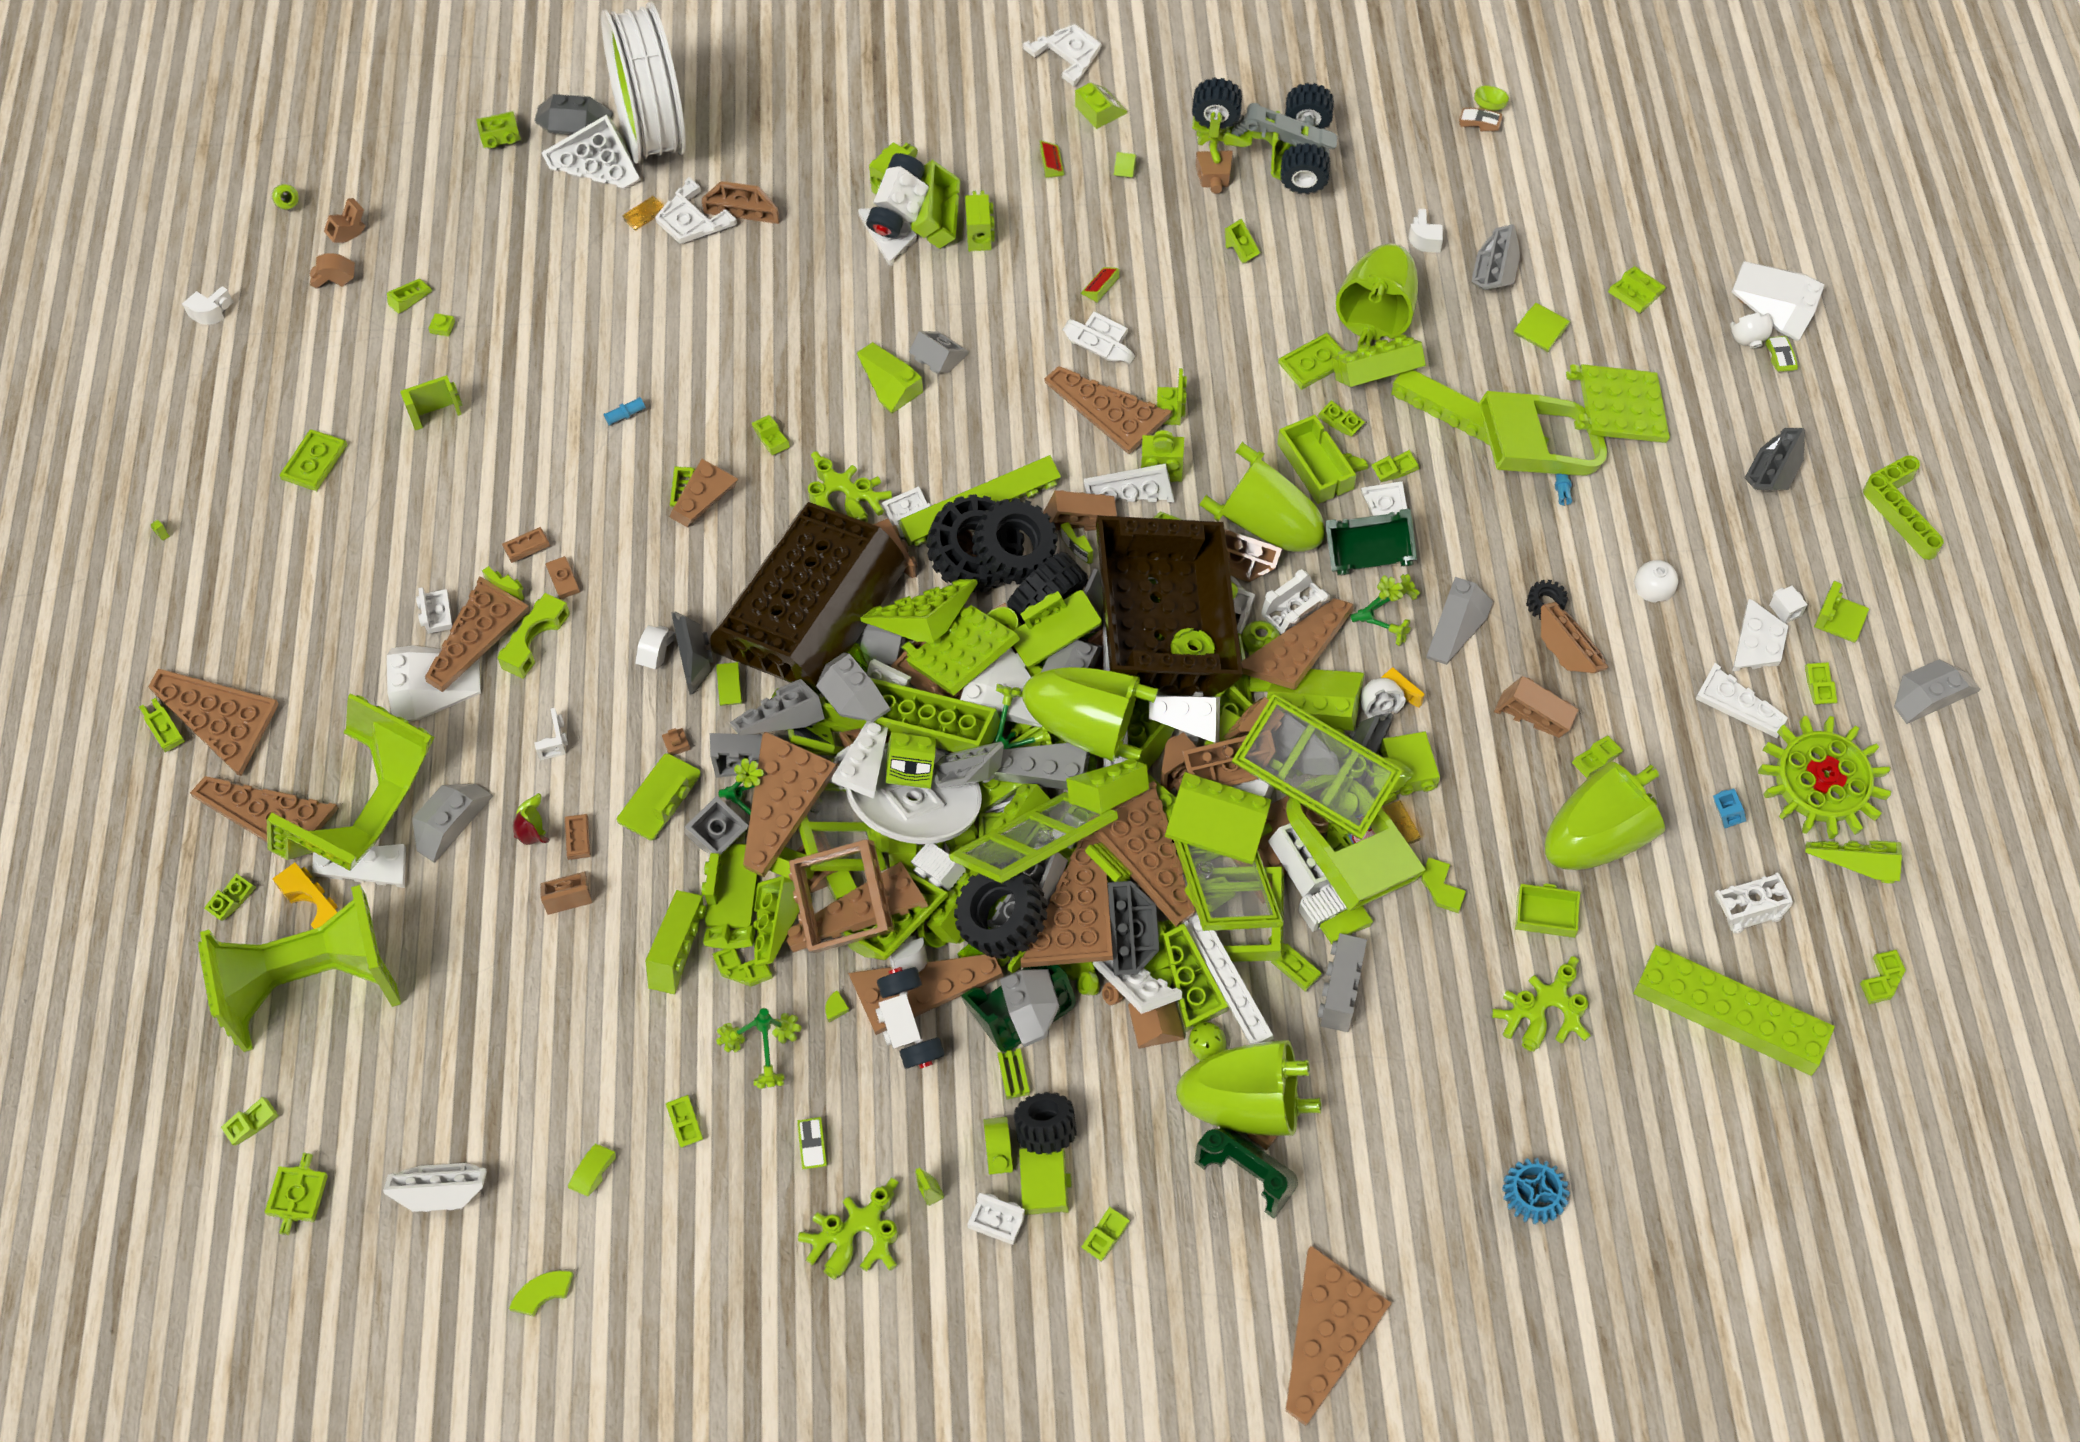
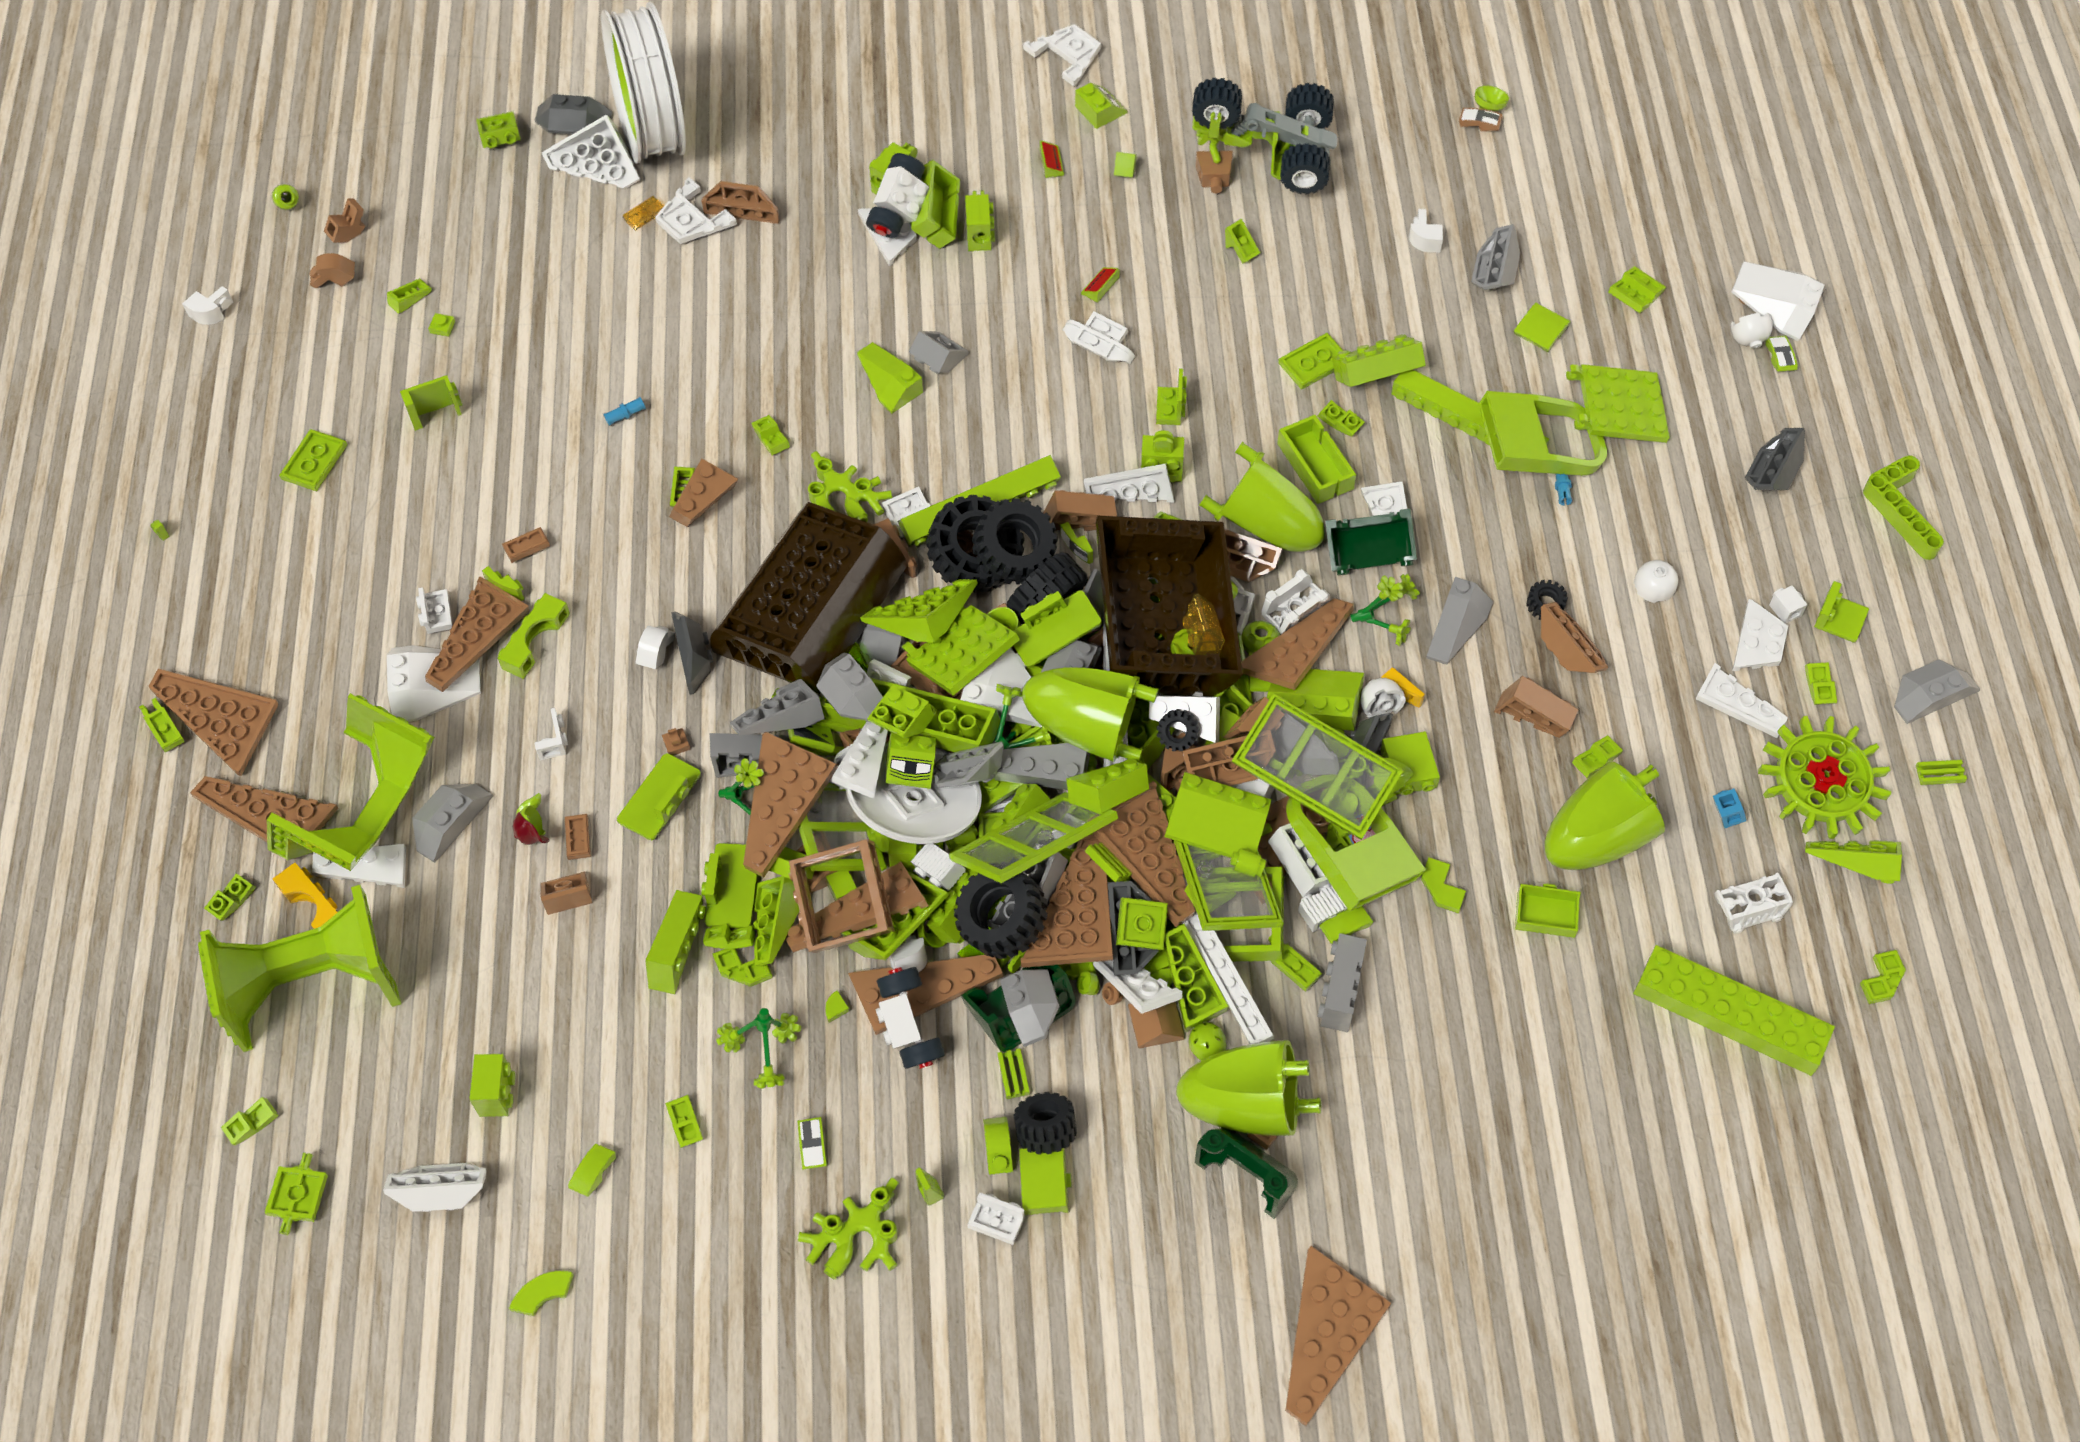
medium nougat plate [545,556,580,599] -> none
light grey slope [685,796,749,855] -> none
lime slope [717,662,742,706] -> none
medium nougat wing [1044,366,1173,454] -> none
lime slope [1081,1206,1131,1262] -> none
lime windscreen [1336,244,1418,346] -> none
lime tile [1343,453,1368,472] -> none
lime slope [1371,450,1419,482] -> none
clear yellow plate [1381,800,1421,845] -> none
lime plant [1492,956,1591,1052] -> none
dark azure gear [1502,1158,1570,1224] -> none
none -> lime brick [469,1054,515,1117]
none -> lime slope [867,685,934,738]
none -> lime plate [1116,897,1168,950]
none -> black tyre [1157,709,1200,752]
none -> clear yellow slope [1183,594,1225,655]
none -> lime brick [1230,848,1266,877]
none -> lime tile [1915,760,1967,785]

